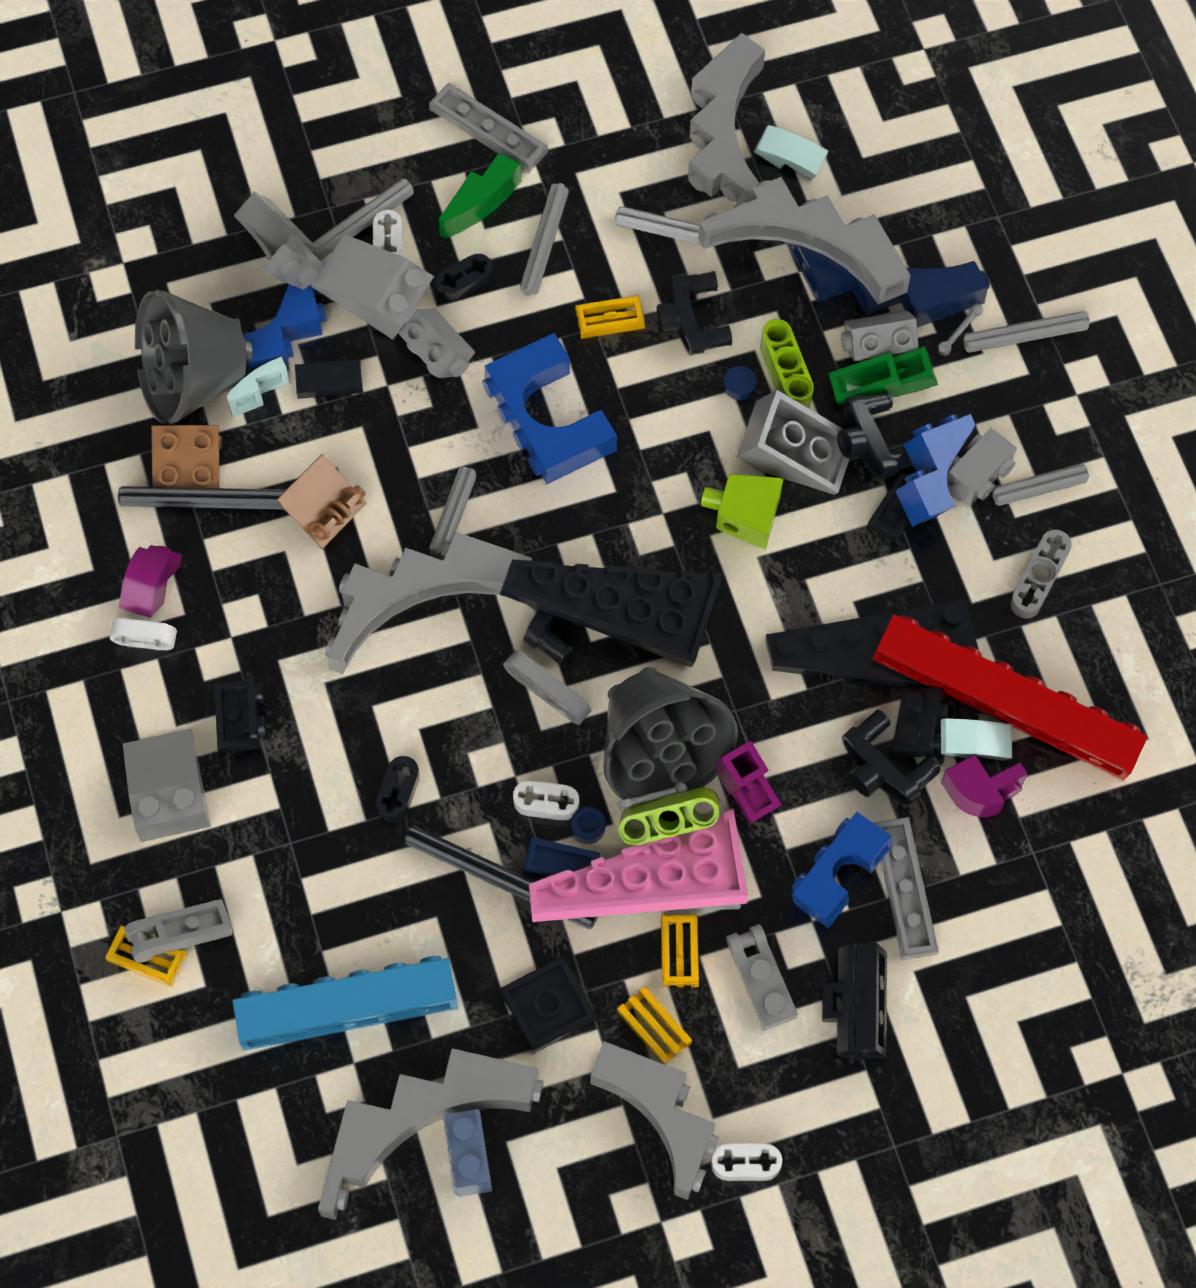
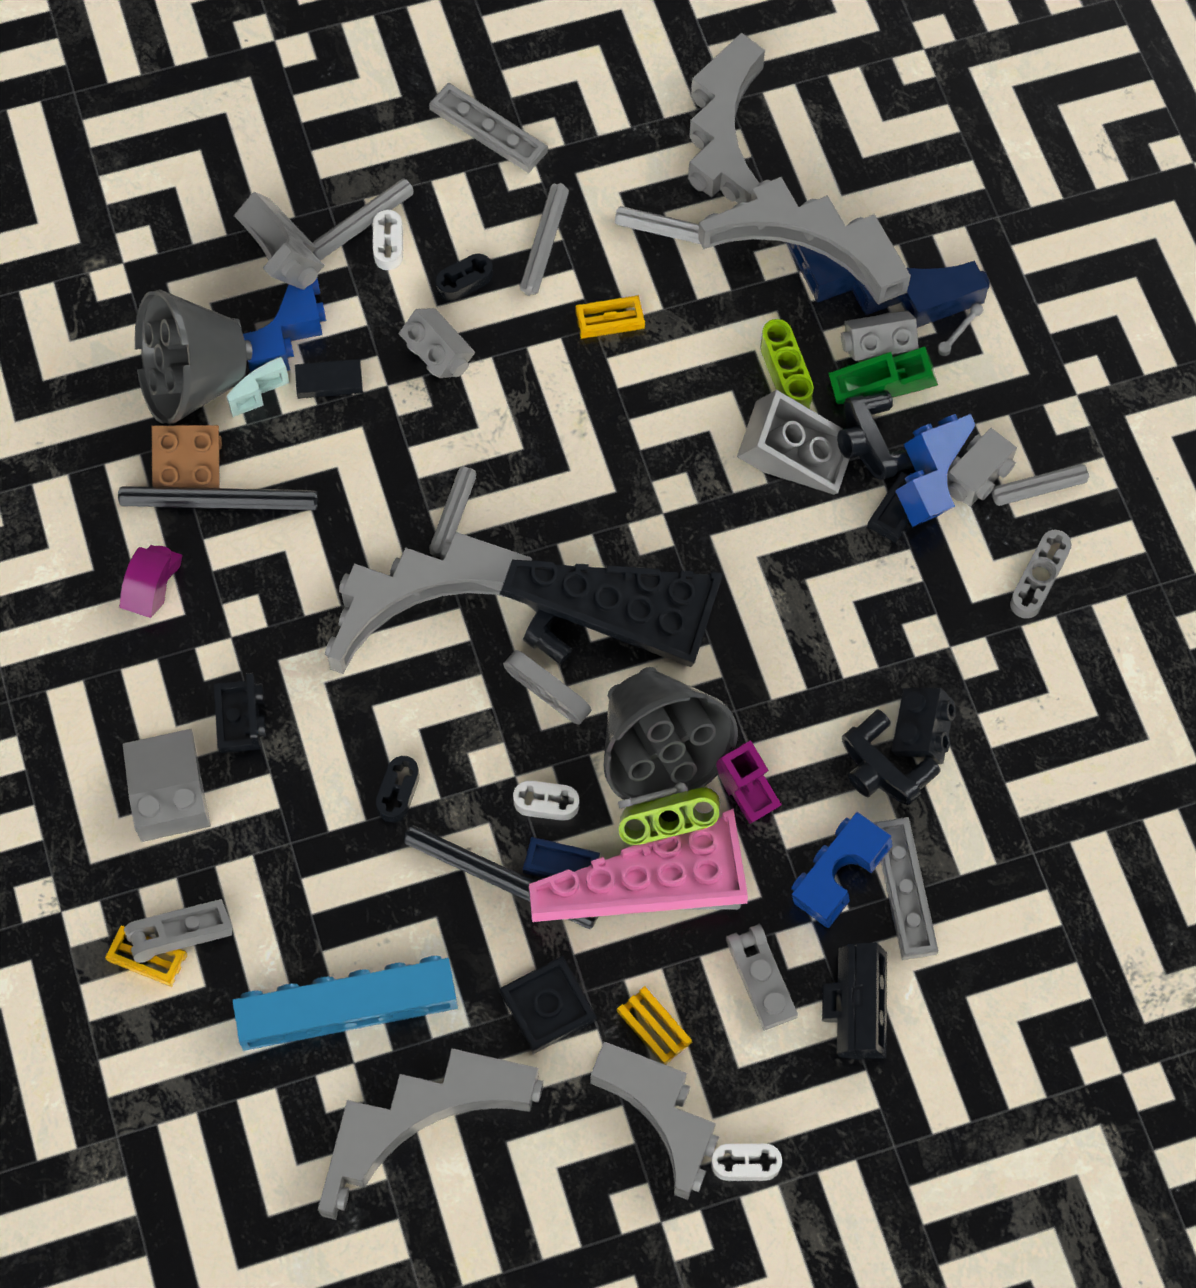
white beam [110,618,177,650] -> none
medium nougat hinge [276,454,367,549] -> none
light grey slope [311,234,434,340] -> none
green slope [439,153,521,239] -> none
sand blue brick [443,1109,492,1197] -> none
blue arch [482,333,617,484] -> none
dark blue tile [571,807,606,844] -> none
black connector [656,271,732,355] -> none
yellow tile [661,914,699,987] -> none
lime torso [701,474,783,549] -> none
dark blue tile [723,366,757,400] -> none
light aqua slope [754,125,828,180] -> none
black wing [765,599,979,688] -> none
red brick [872,615,1148,780] -> none
light aqua slope [941,719,1012,761] -> none
magenta brick [941,755,1028,817] -> none
light grey axle [963,311,1090,353] -> none

